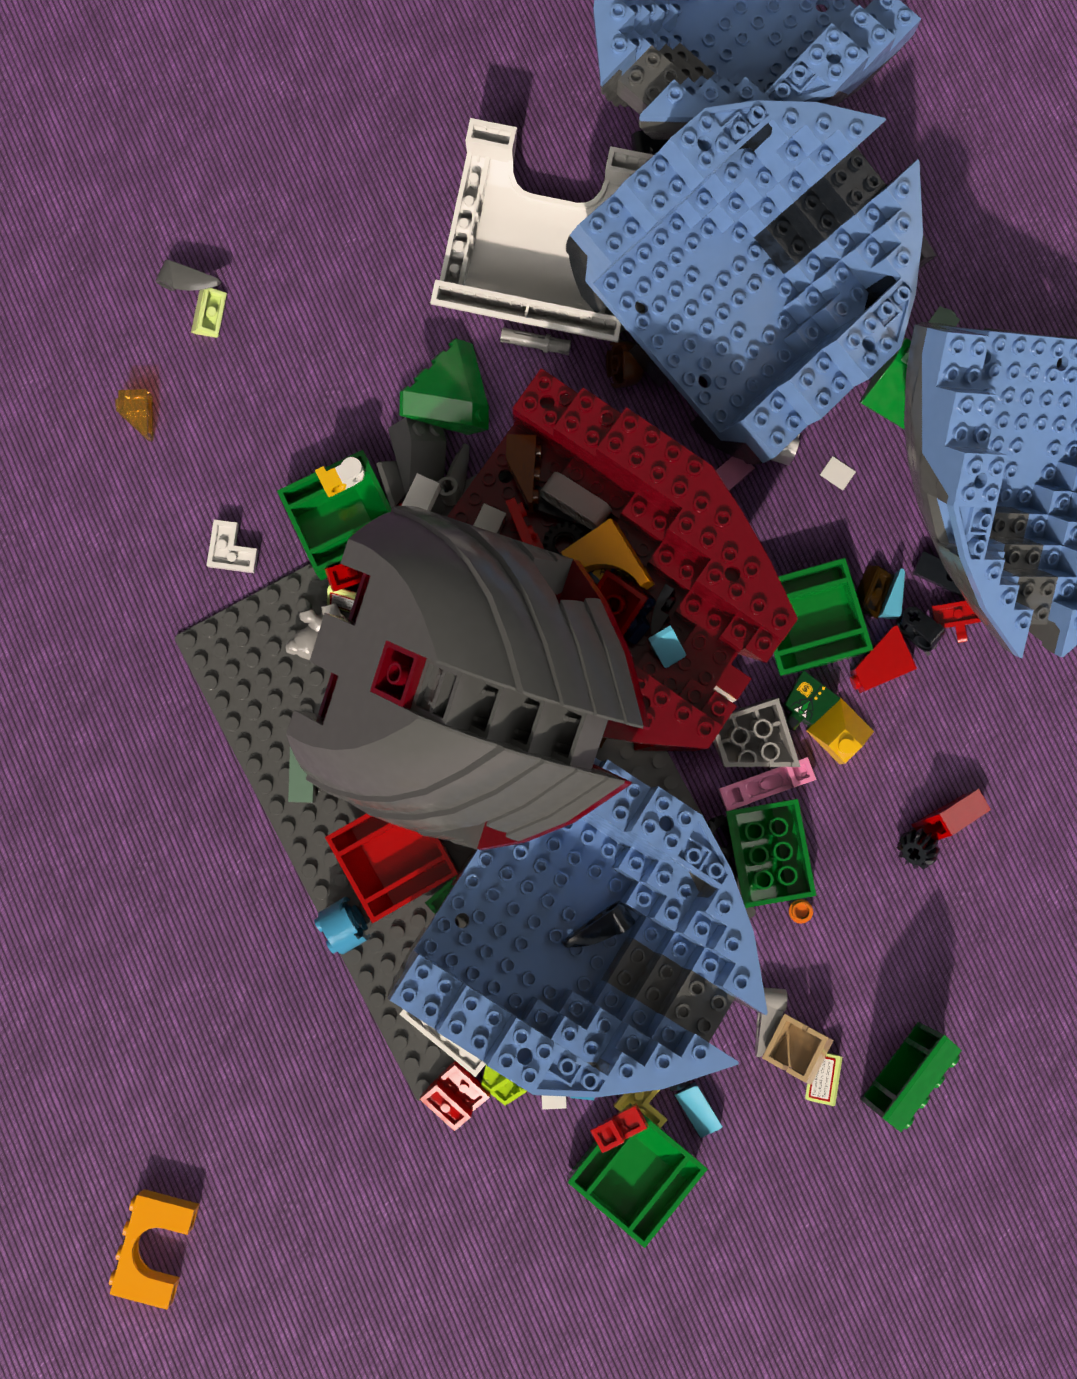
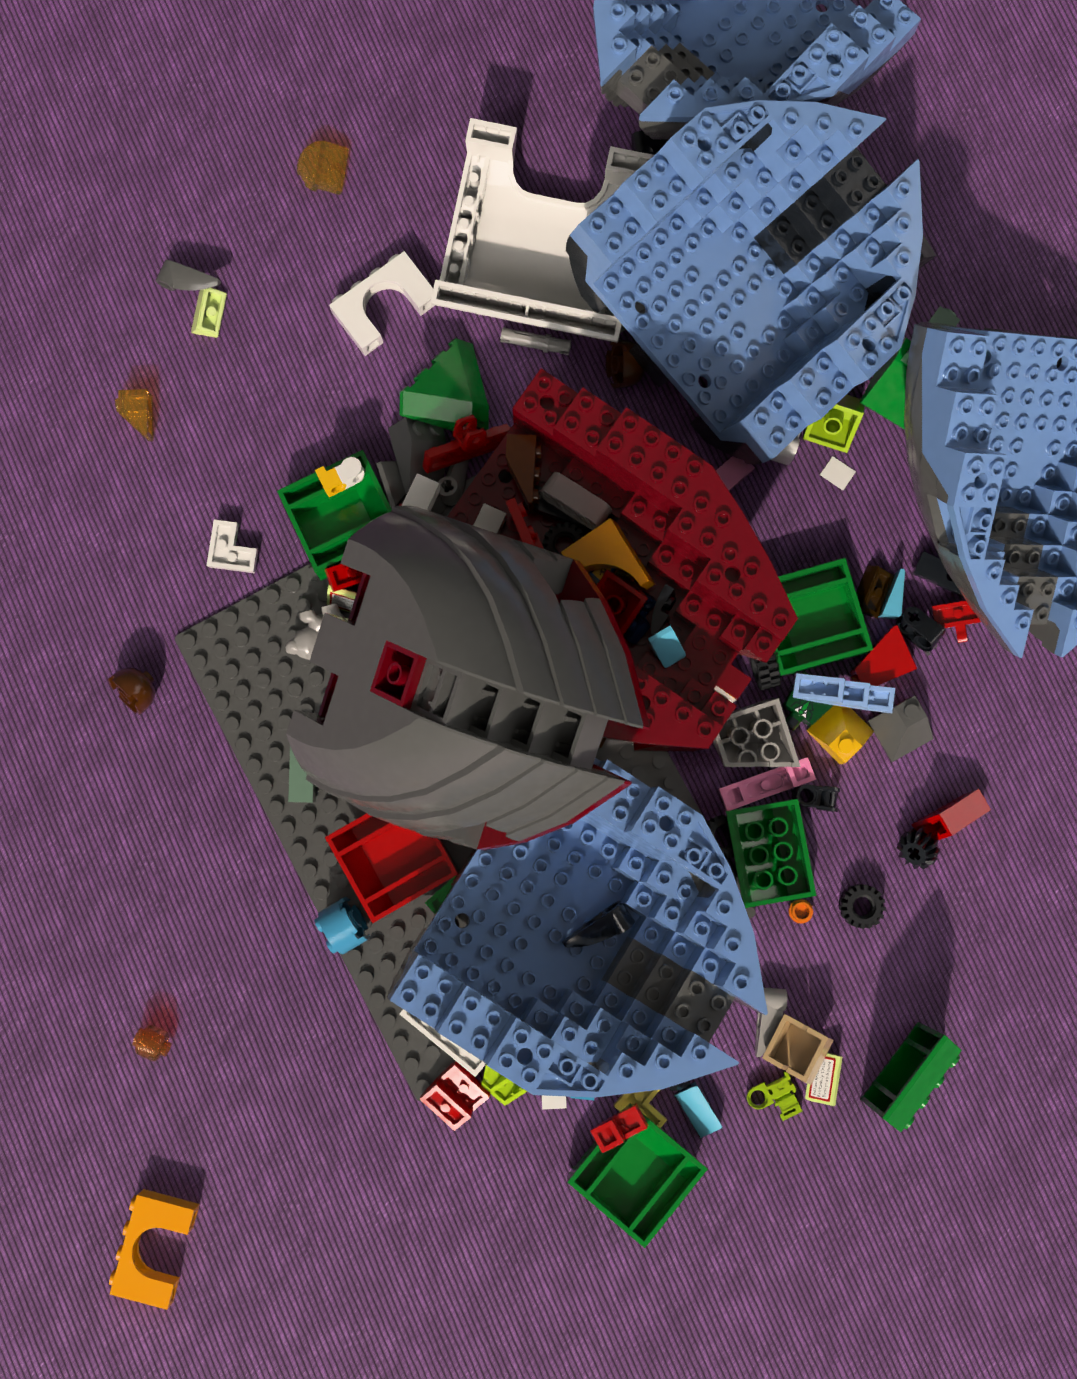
none -> reddish brown cylinder [108,667,155,715]
none -> clear orange head [132,1025,172,1061]
none -> clear yellow slope [297,141,349,195]
none -> white arch [329,251,435,356]
none -> red plate [423,415,510,473]
none -> lime piece [746,1072,802,1121]
none -> black tyre [749,655,780,690]
none -> black piece [791,785,841,812]
none -> light blue slope [793,673,895,714]
none -> lime slope [803,394,865,453]
none -> black tyre [838,884,886,929]
none -> dark grey slope [867,696,933,762]

